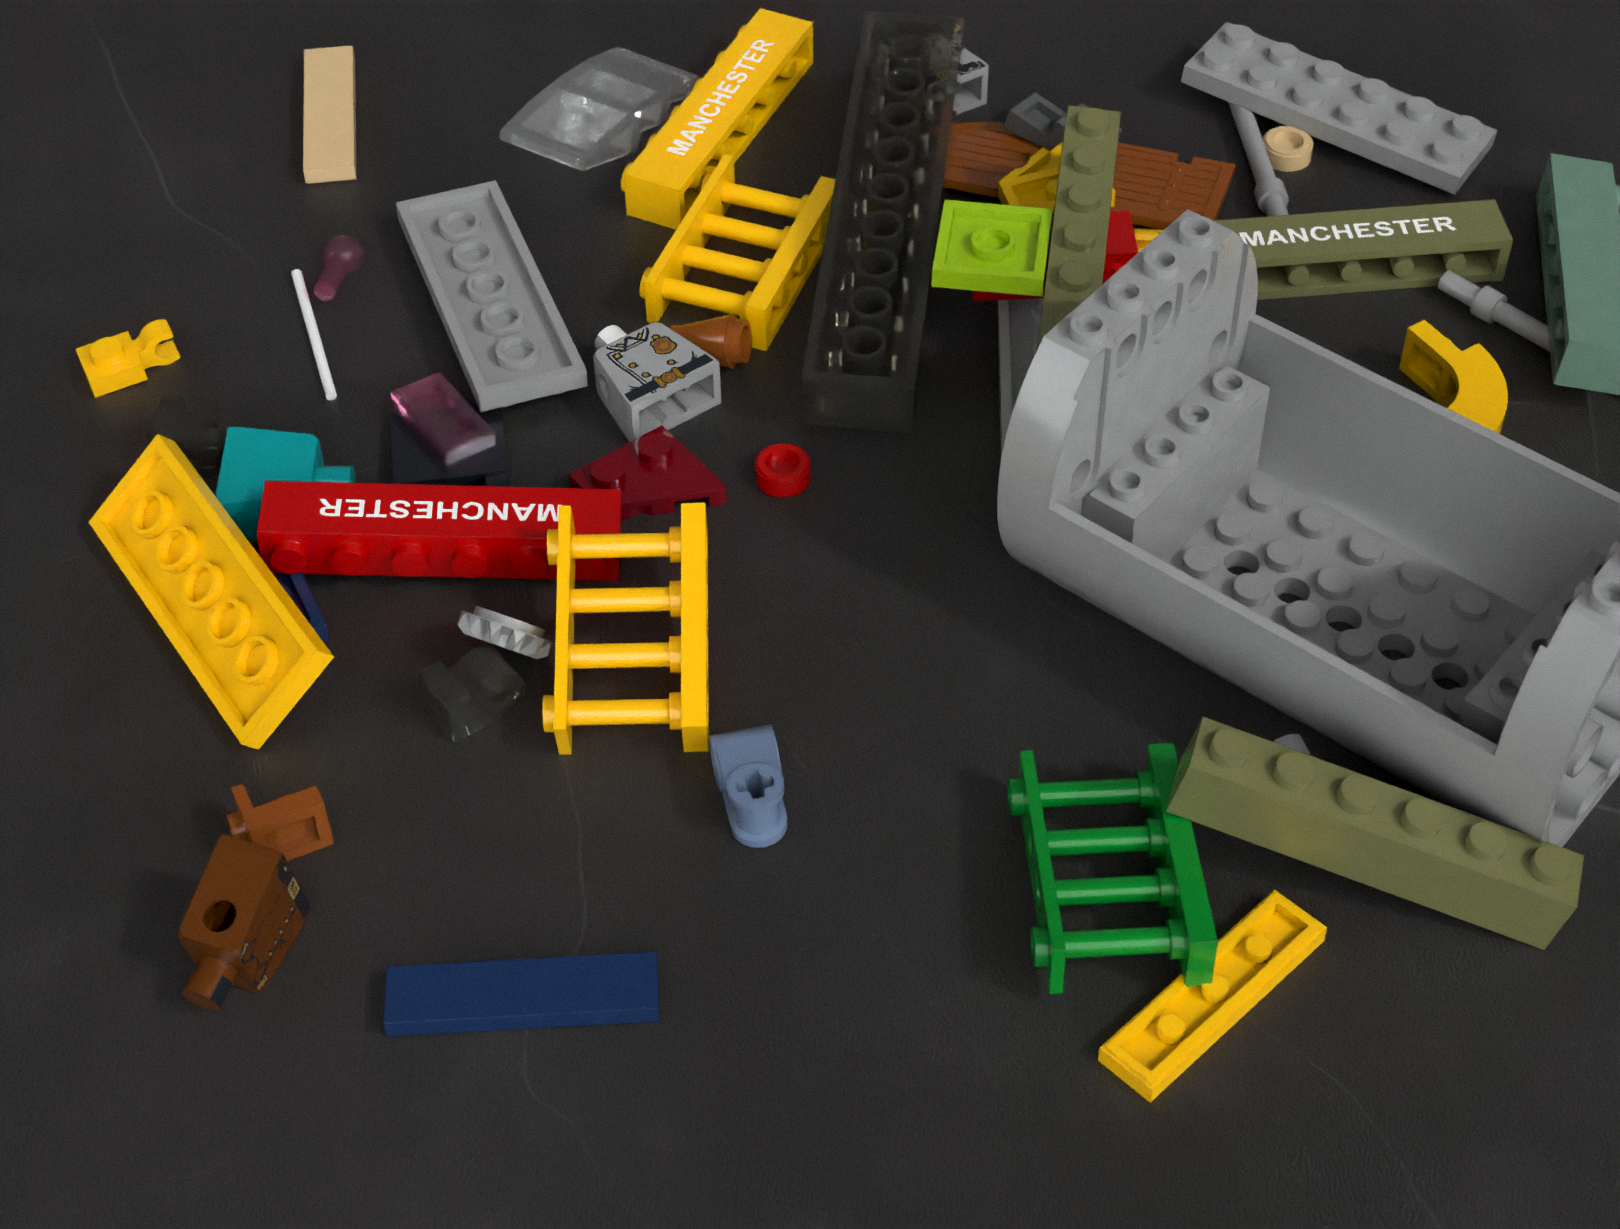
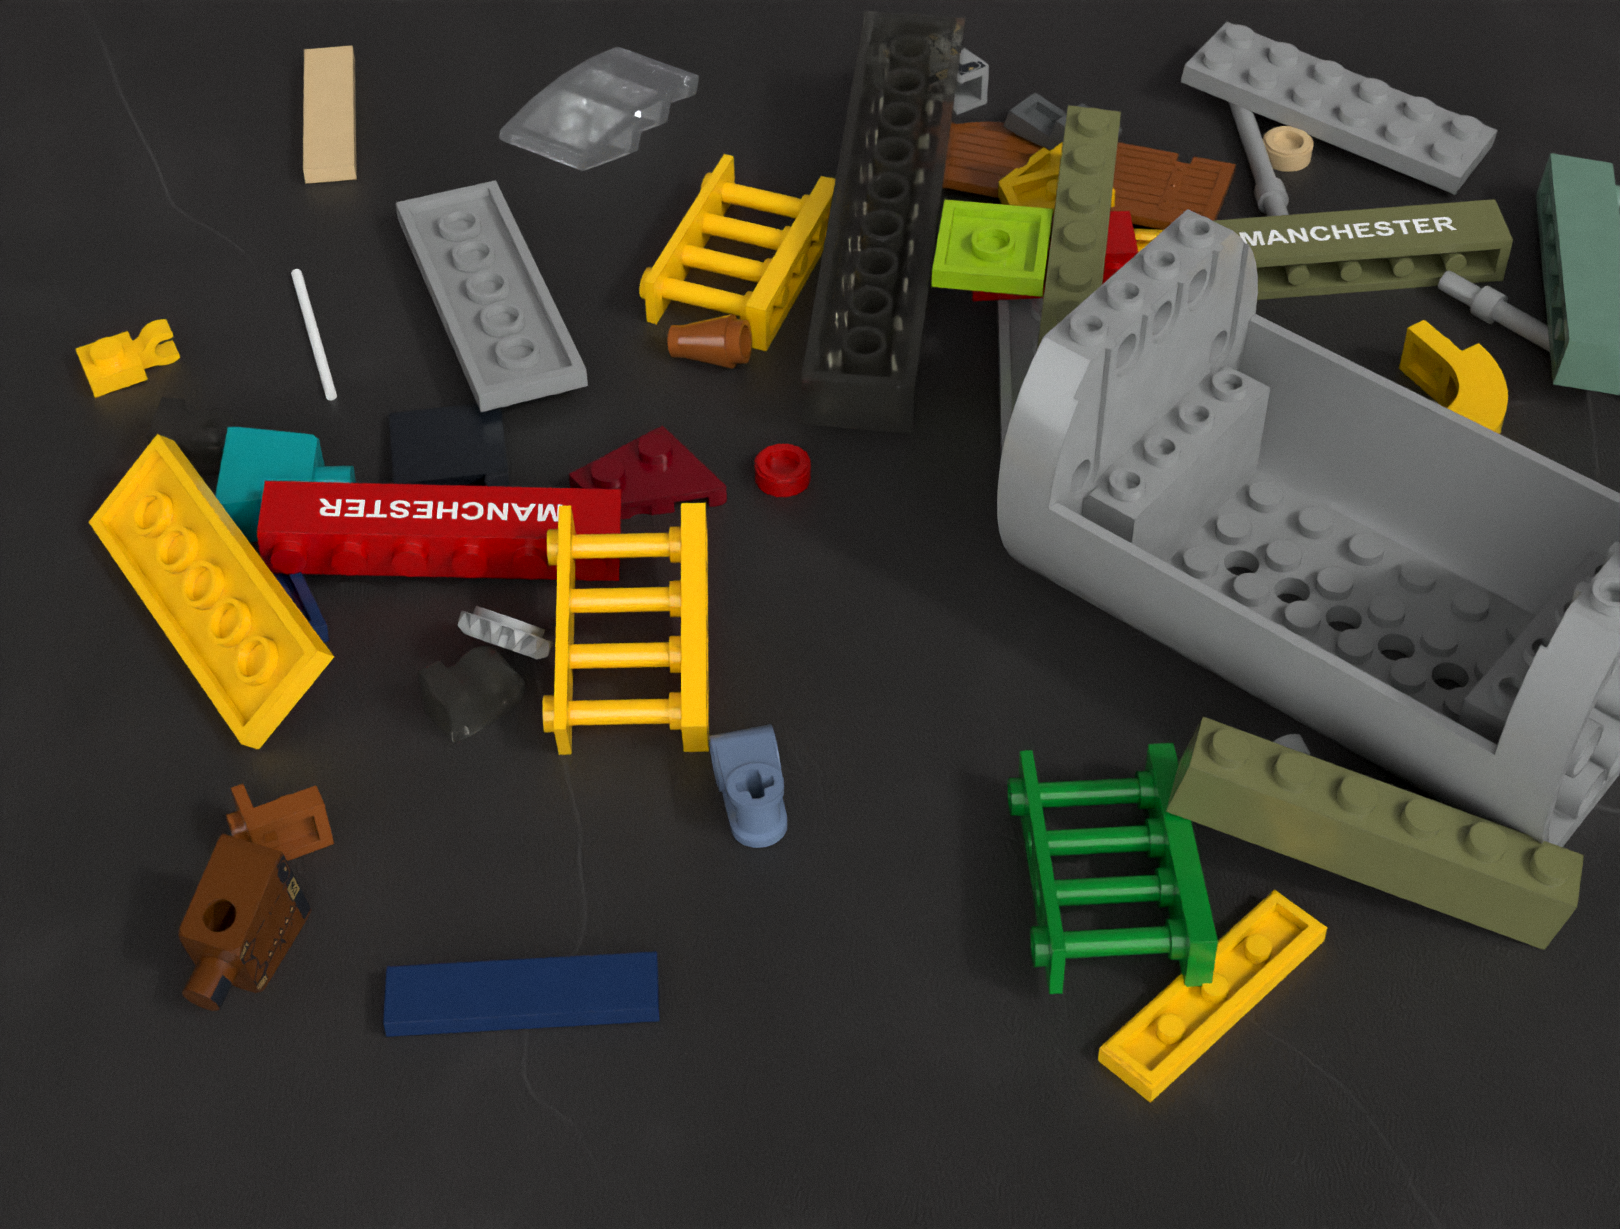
clear pink bar [314,235,365,301] -> none
clear pink plate [391,372,496,465] -> none
light grey torso [593,322,721,442] -> none
yellow brick [621,8,814,230] -> none

